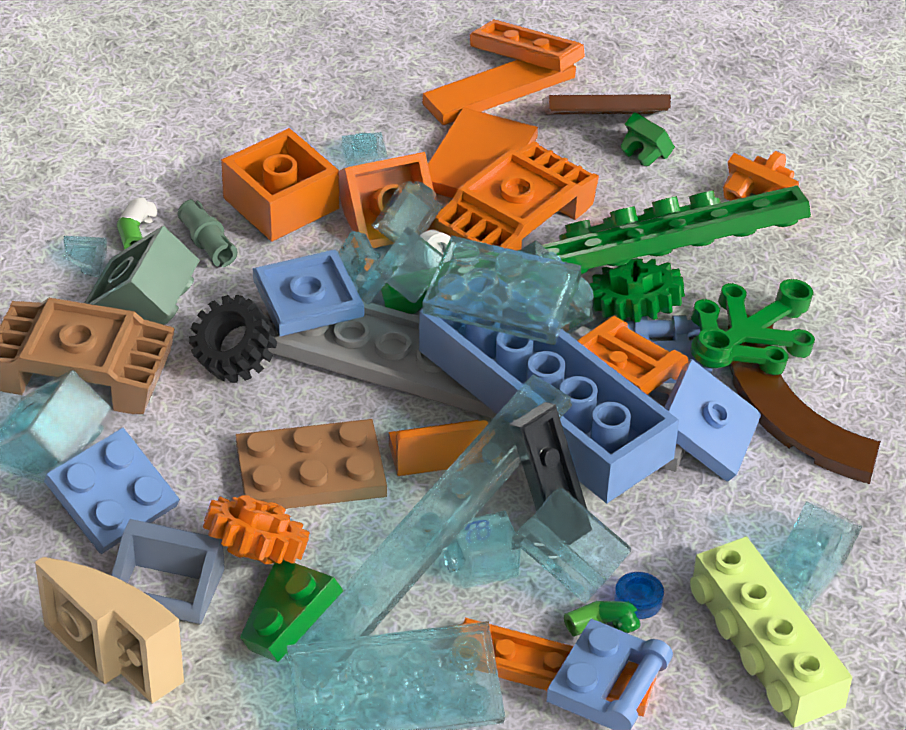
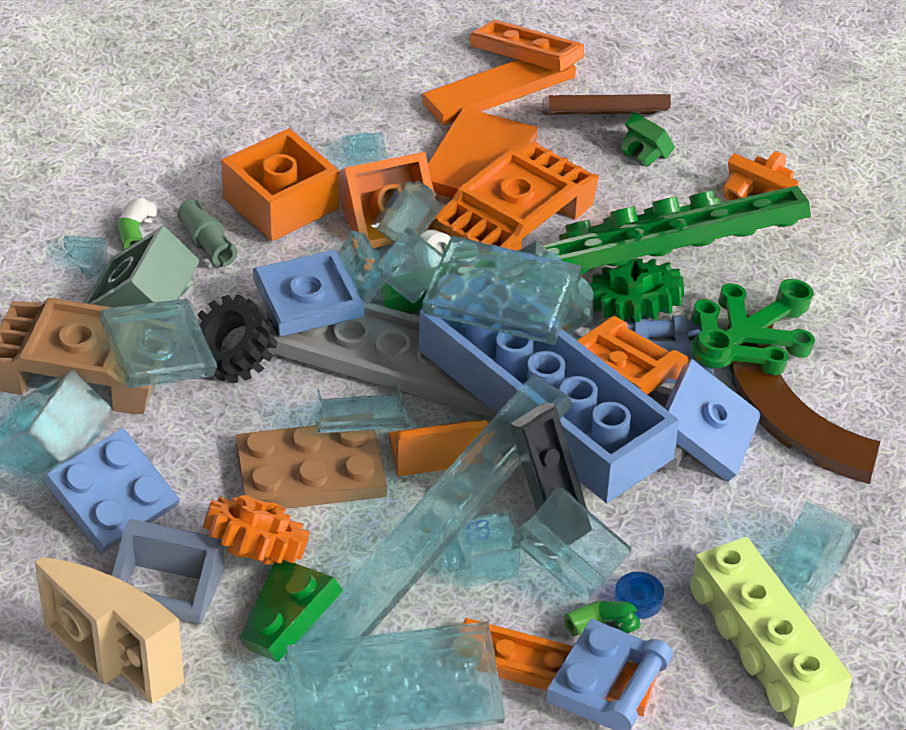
none -> clear light blue tile [100,298,217,388]
none -> clear light blue piece [312,384,410,433]

